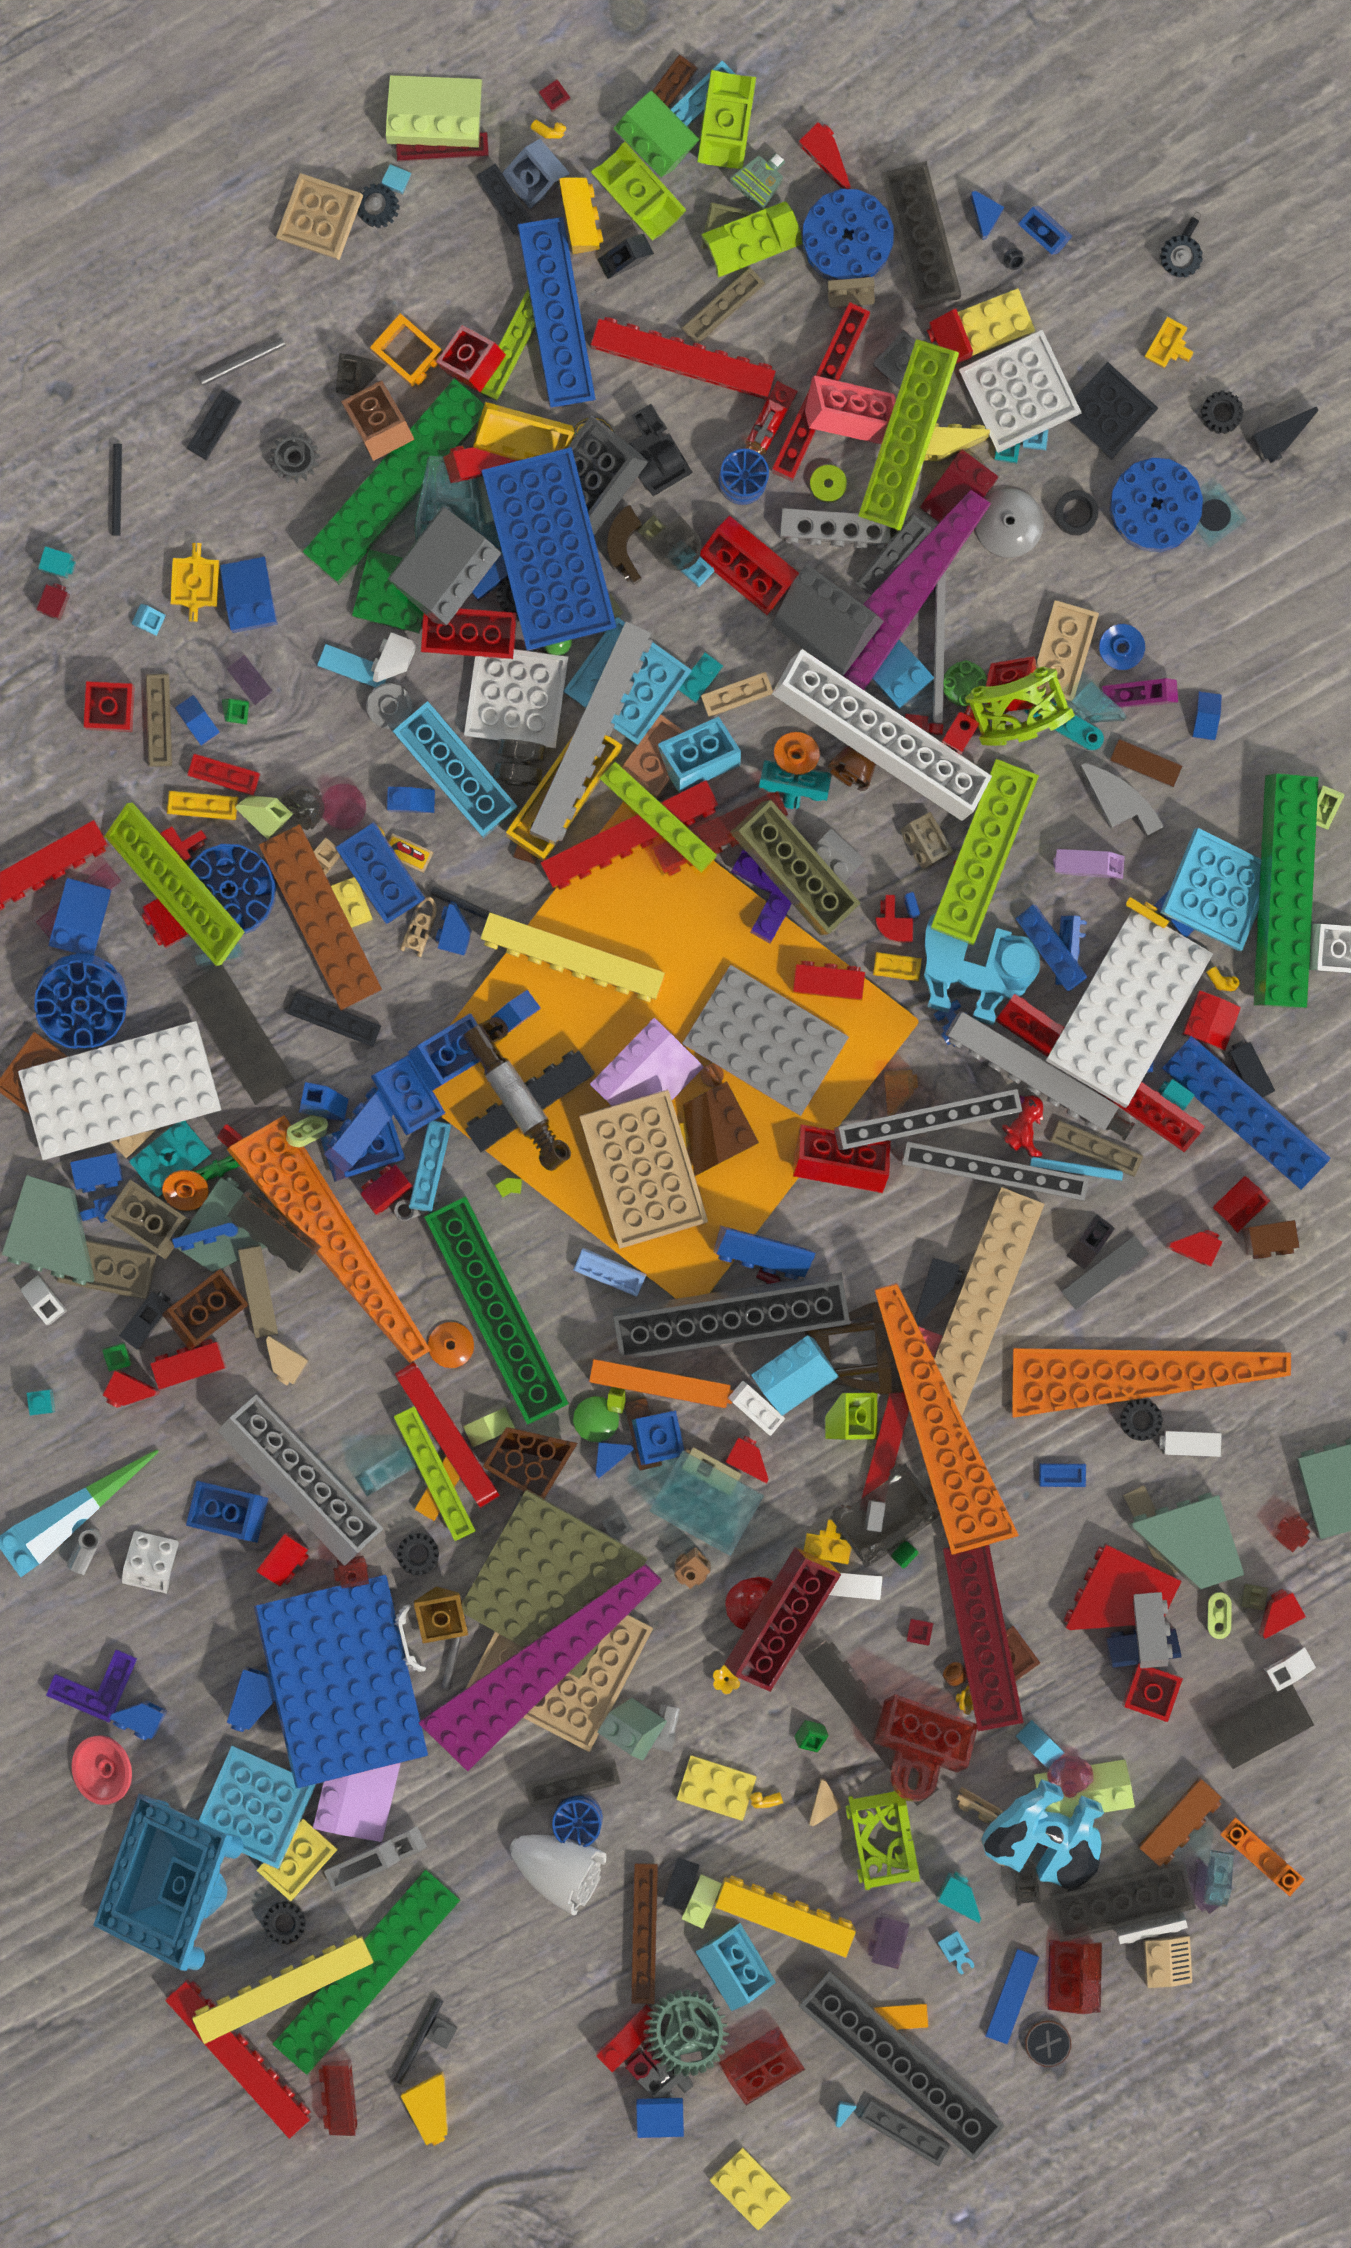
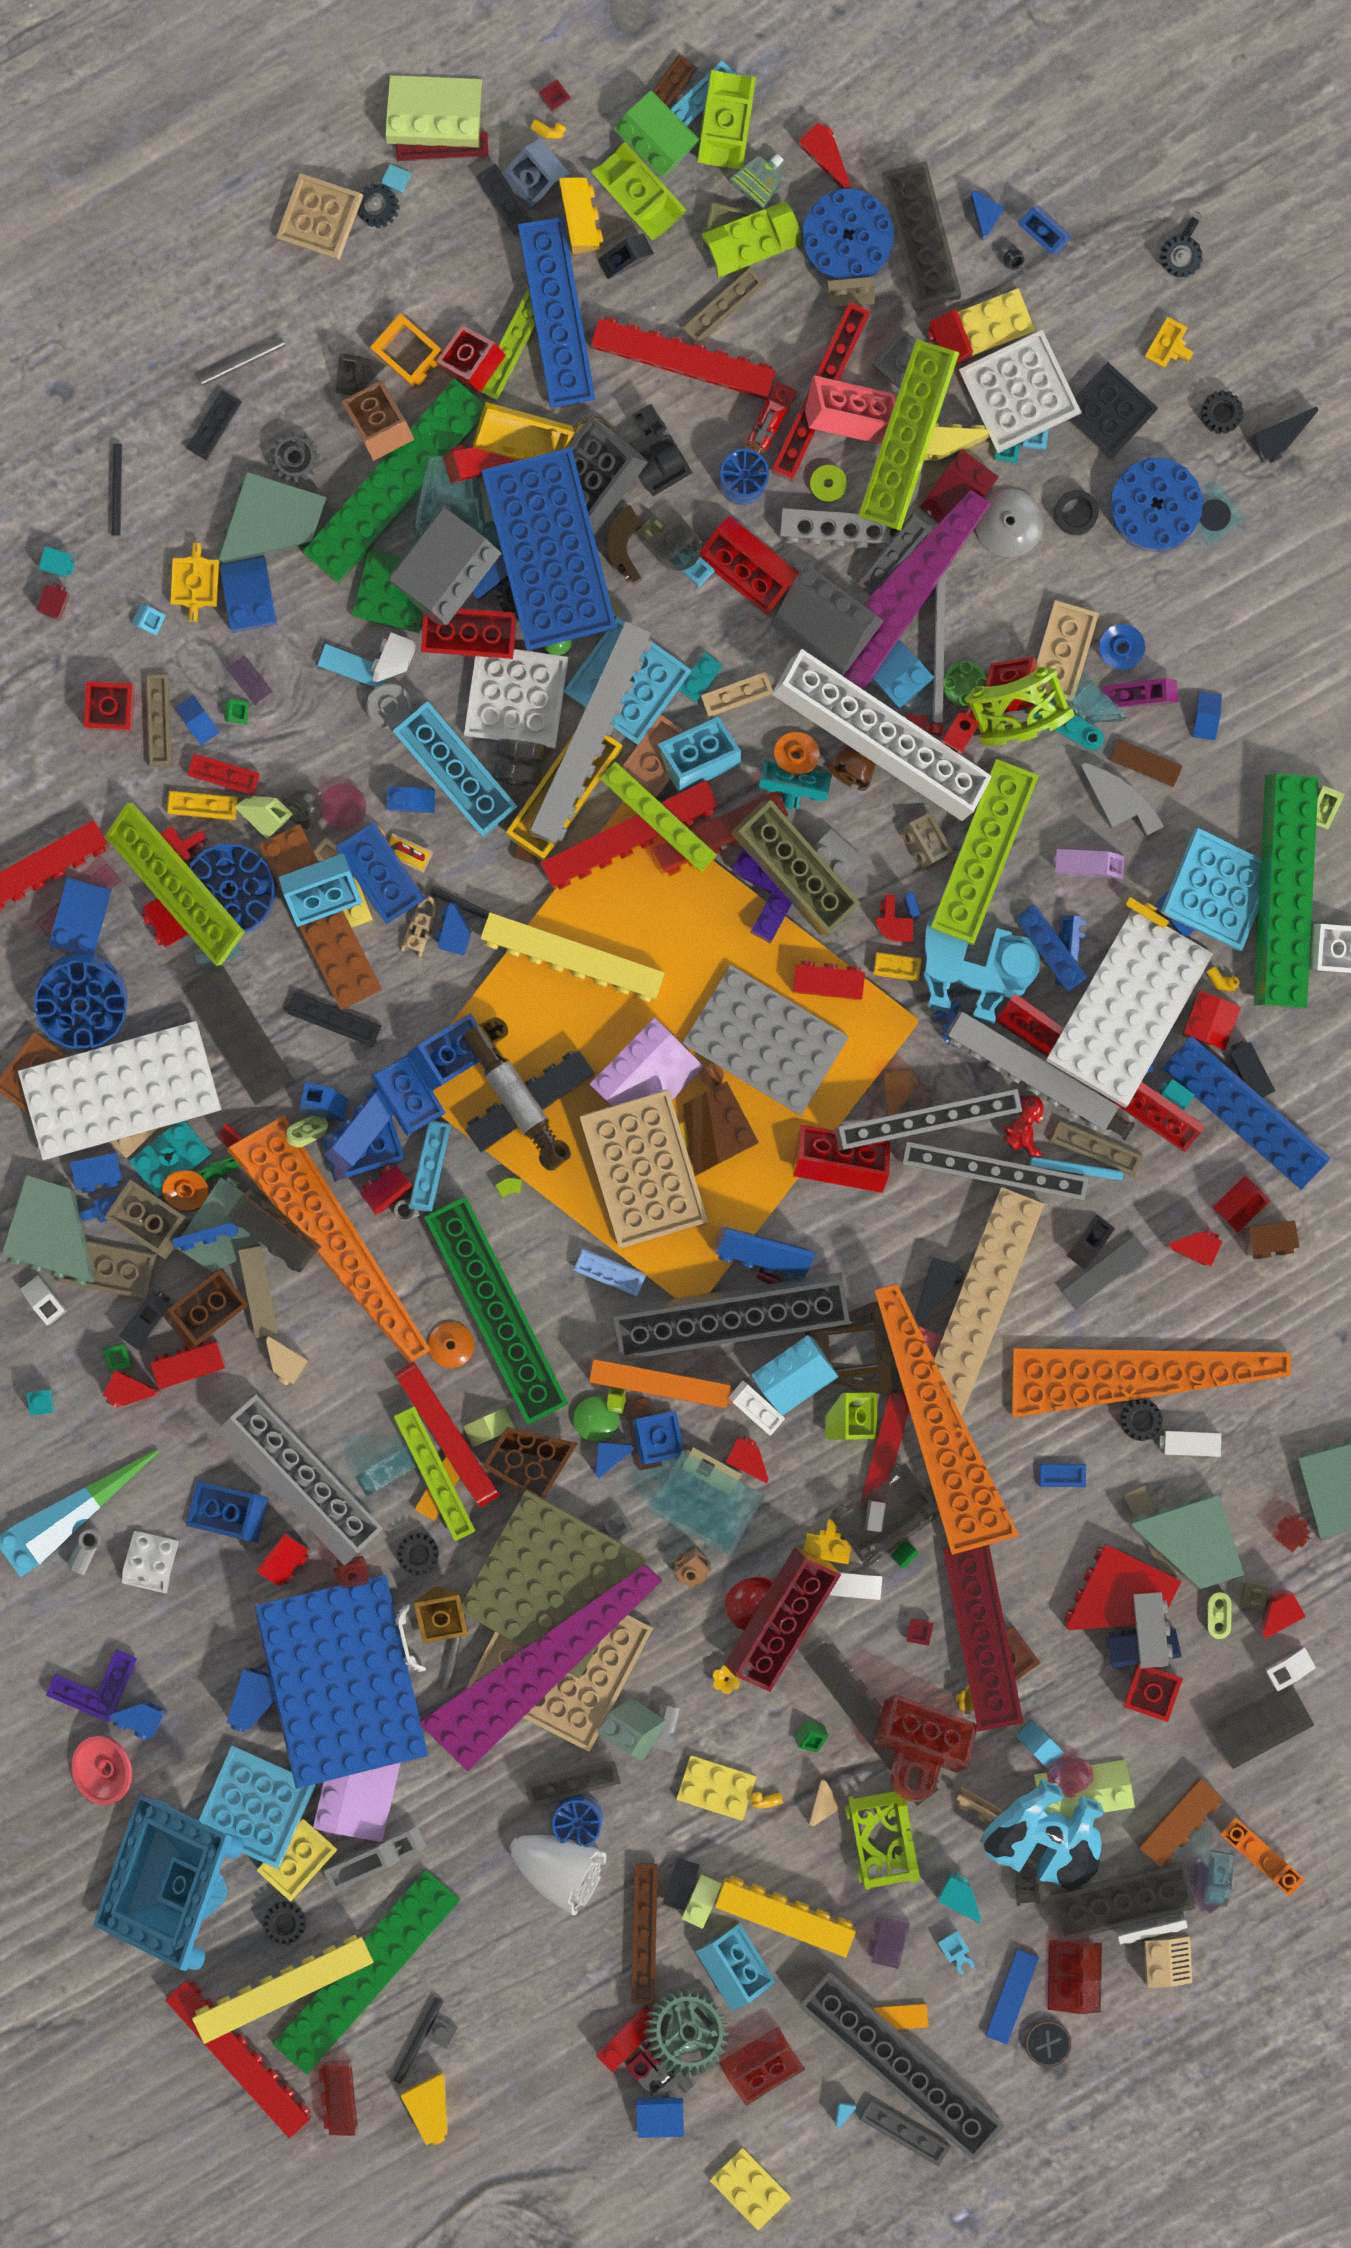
blue slope [490,990,541,1033] -> none
dark orange tile [943,1662,968,1686] -> none
none -> sand green slope [217,472,328,564]
none -> medium azure slope [279,853,362,927]

